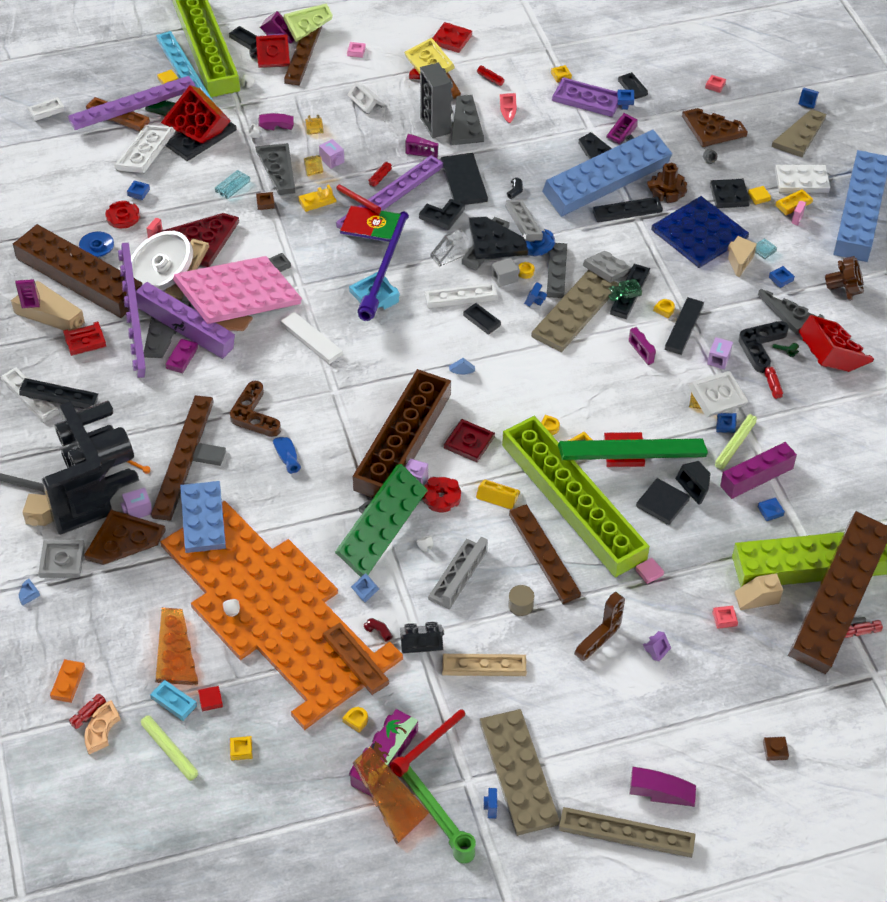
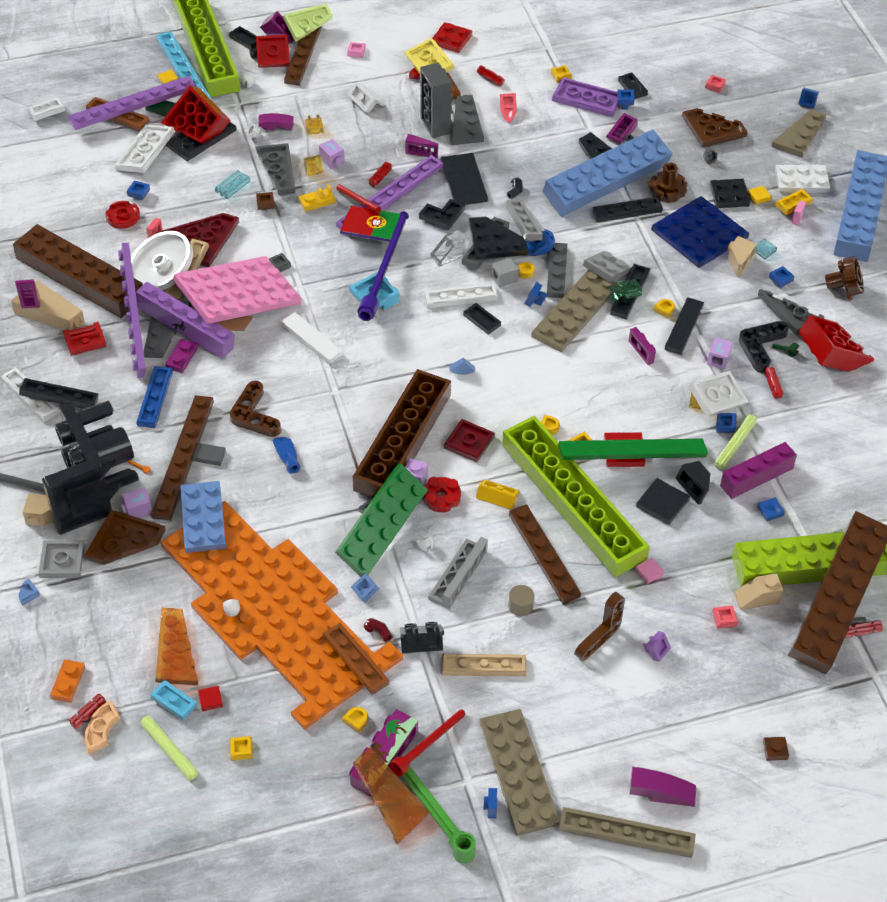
blue dish [79,231,114,257] -> none
none -> blue tile [136,366,173,428]

